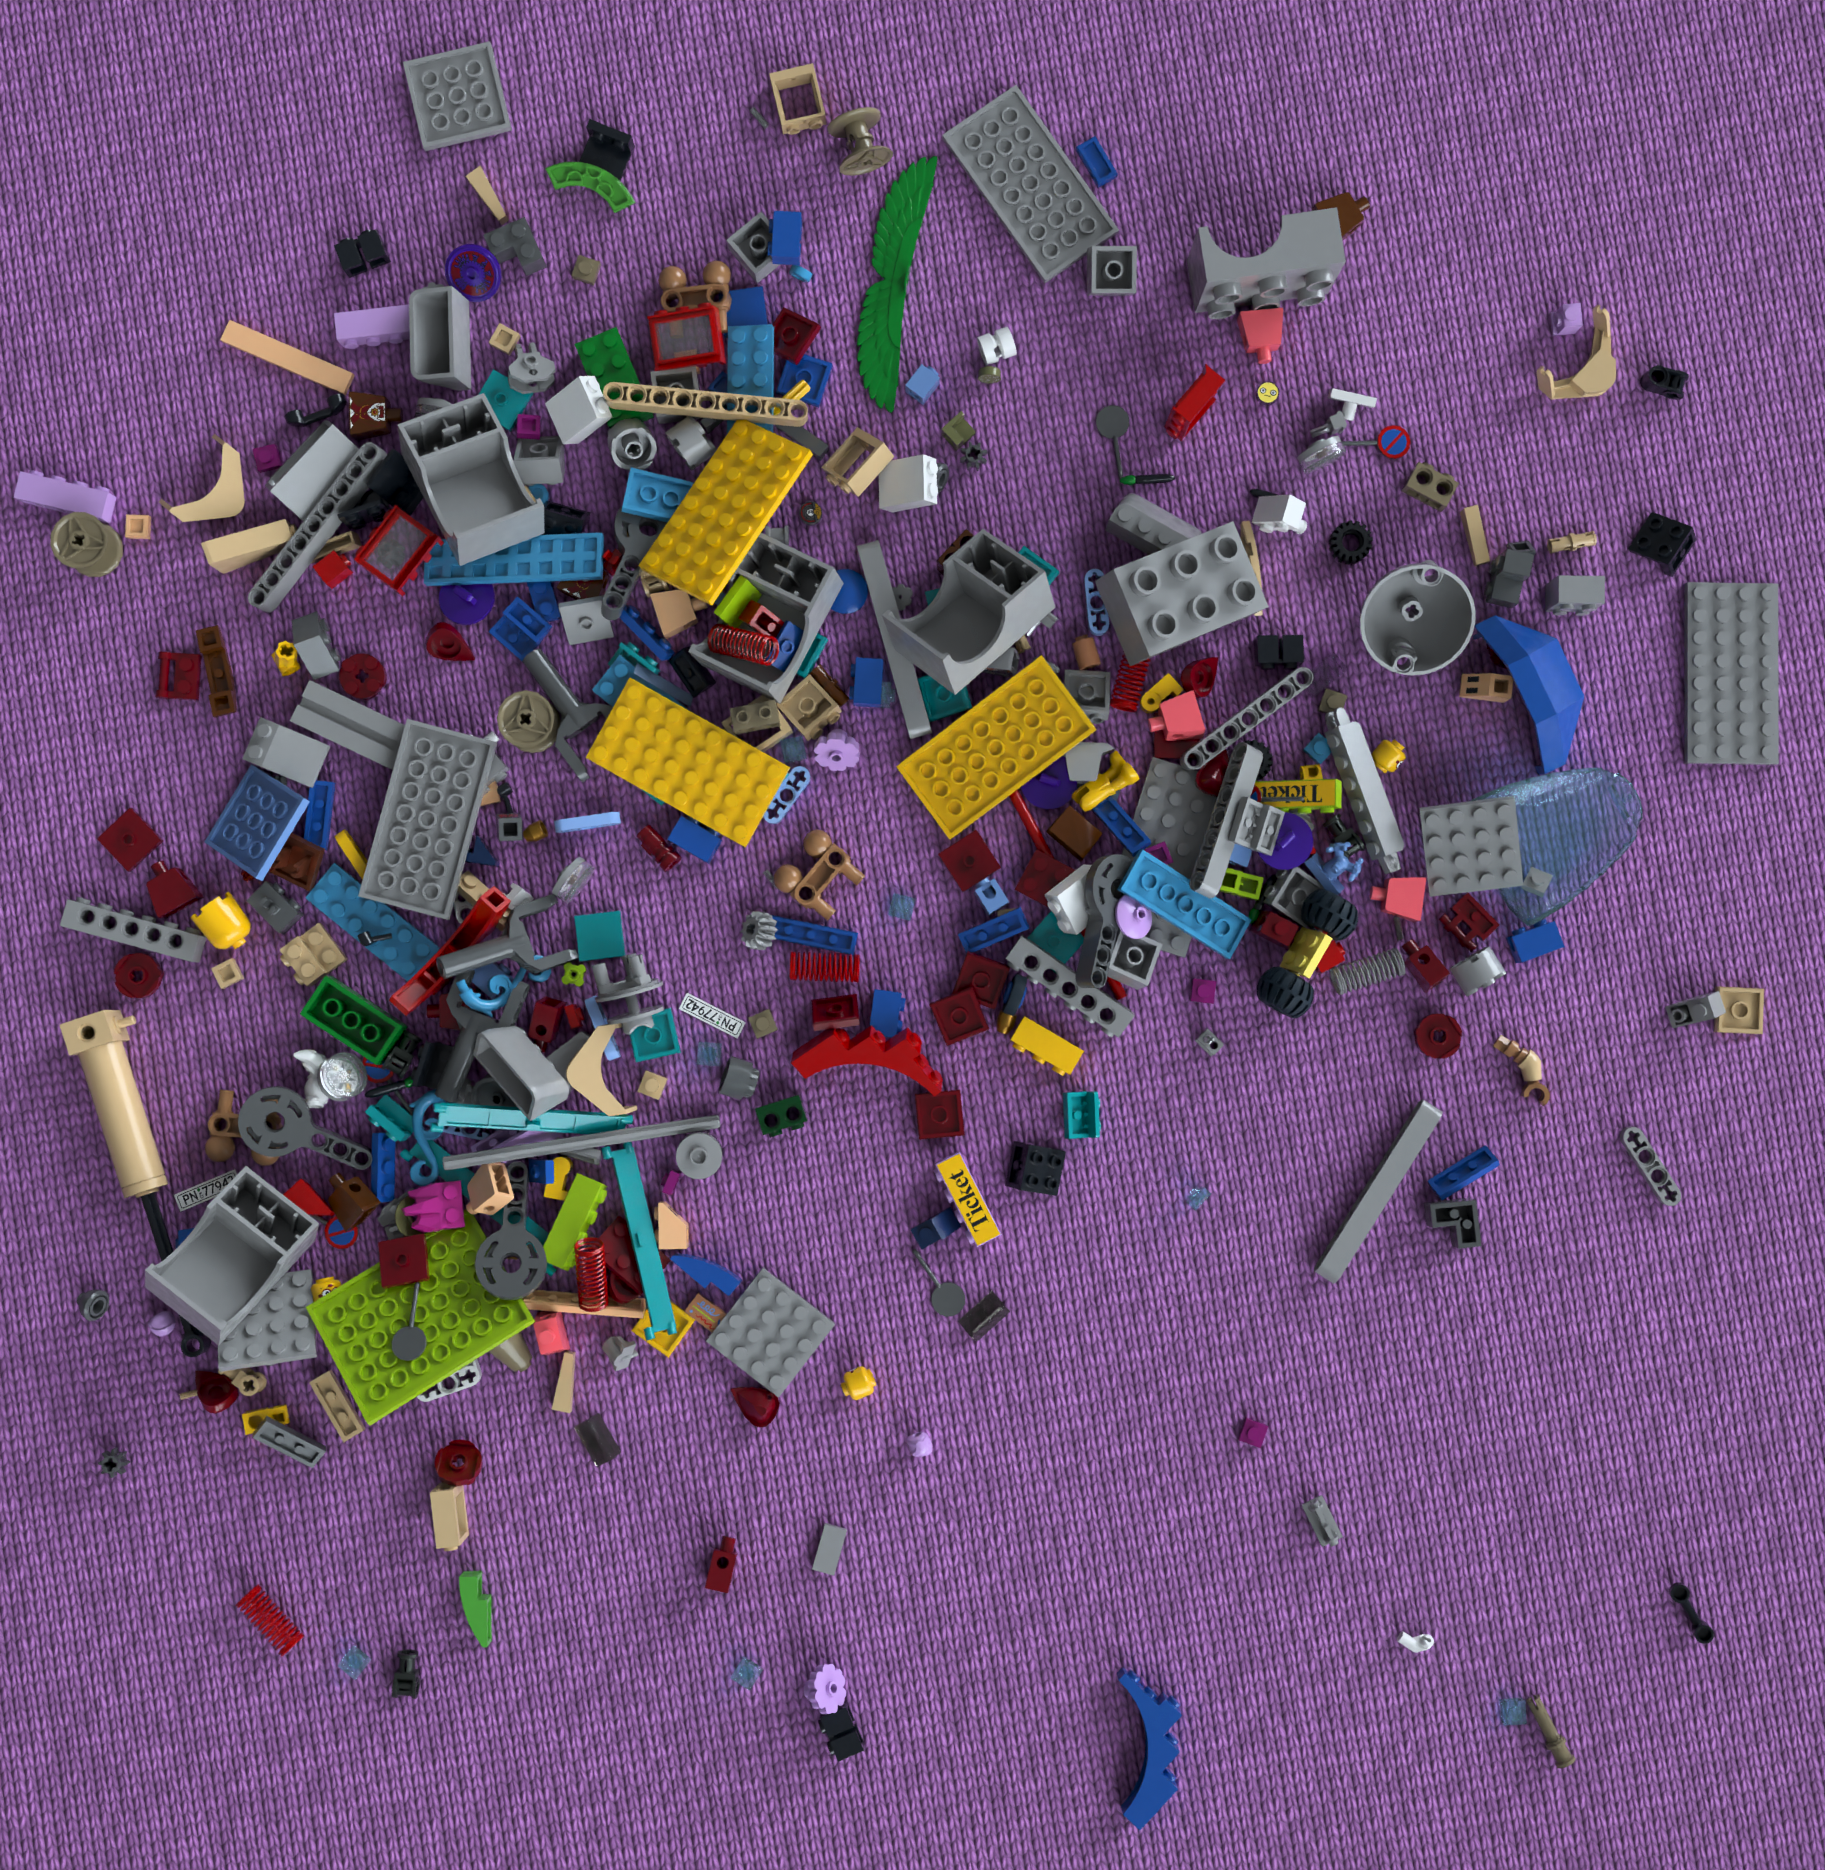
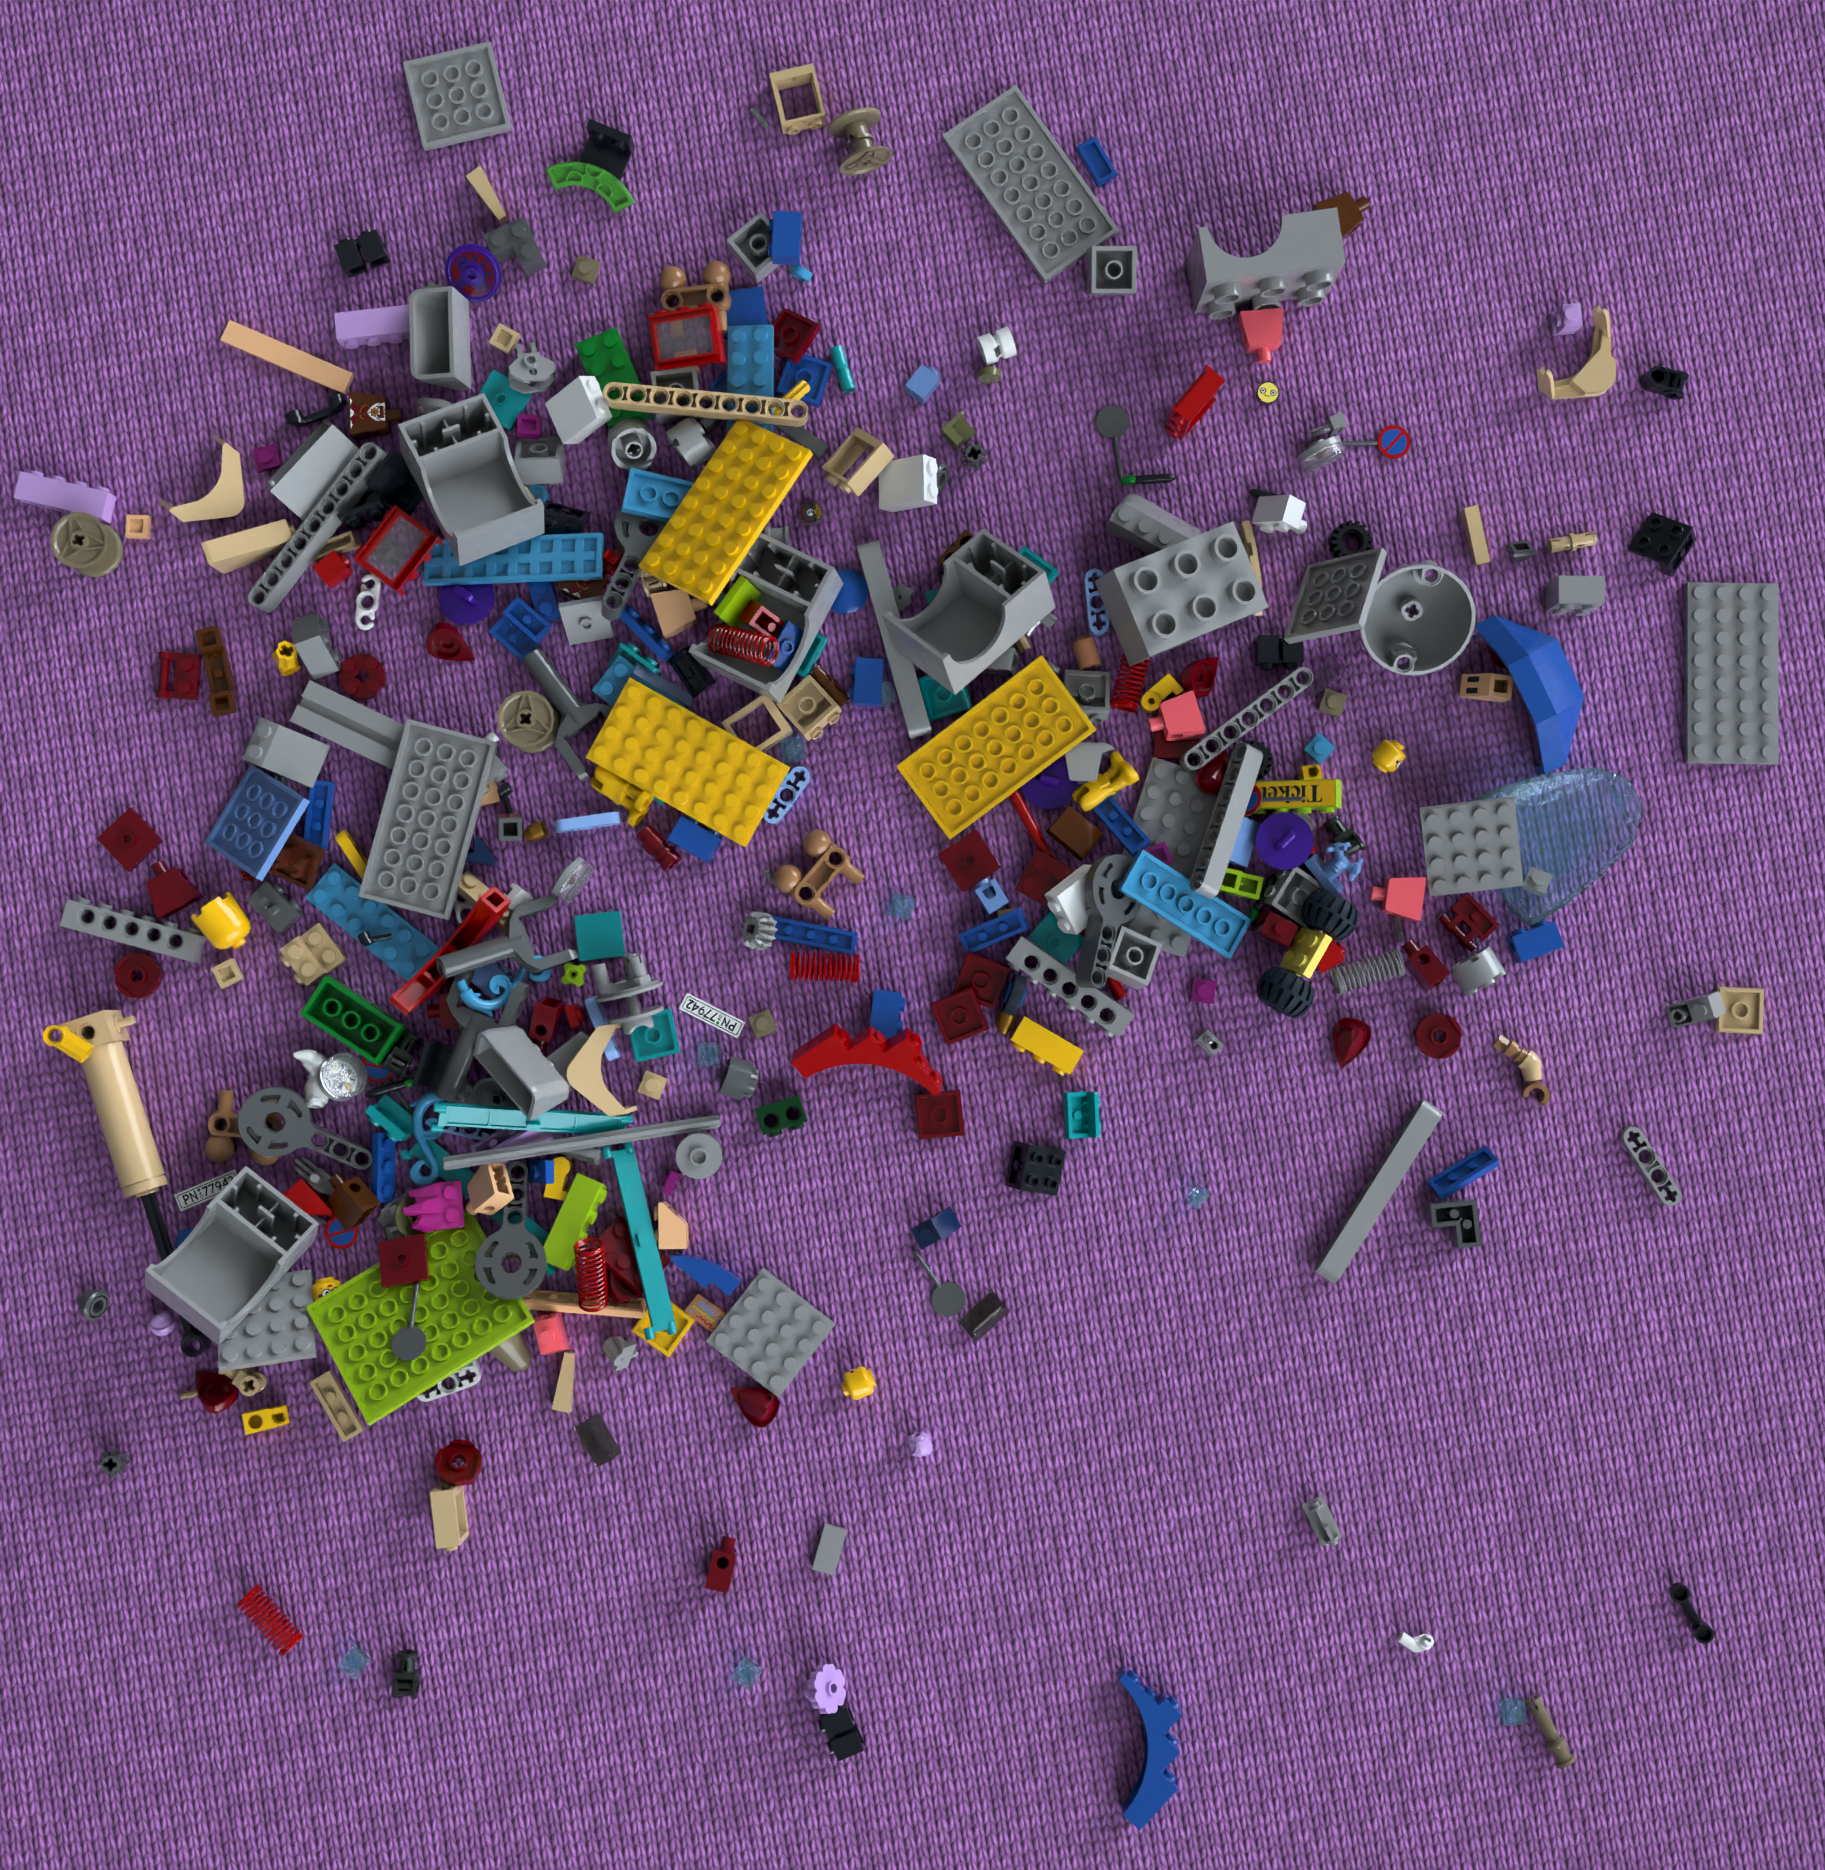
dark grey plate [252,1416,326,1468] -> none
bright green slope [459,1571,492,1647] -> none
dark tan brick [729,700,781,735] -> none
dark red plate [811,994,860,1031] -> none
lavender plant [814,729,860,771] -> none
green piece [857,156,938,413] -> none
yellow brick [933,1151,1002,1247] -> none
lavender dish [1115,895,1152,939] -> none
light grey slope [1228,796,1285,856] -> none
magenta plate [1238,1417,1268,1448] -> none
light grey hinge [1325,707,1404,874] -> none
white tile [1328,388,1377,421] -> none
dark tan brick [1401,462,1459,512] -> none
dark grey brick [1484,549,1534,608] -> none
none -> yellow piece [43,1025,94,1063]
none -> light grey piece [294,1157,335,1196]
none -> white piece [355,574,381,630]
none -> yellow piece [590,765,654,828]
none -> teal piece [829,345,856,393]
none -> light grey plate [1284,547,1387,644]
none -> dark red piece [1332,1018,1371,1069]

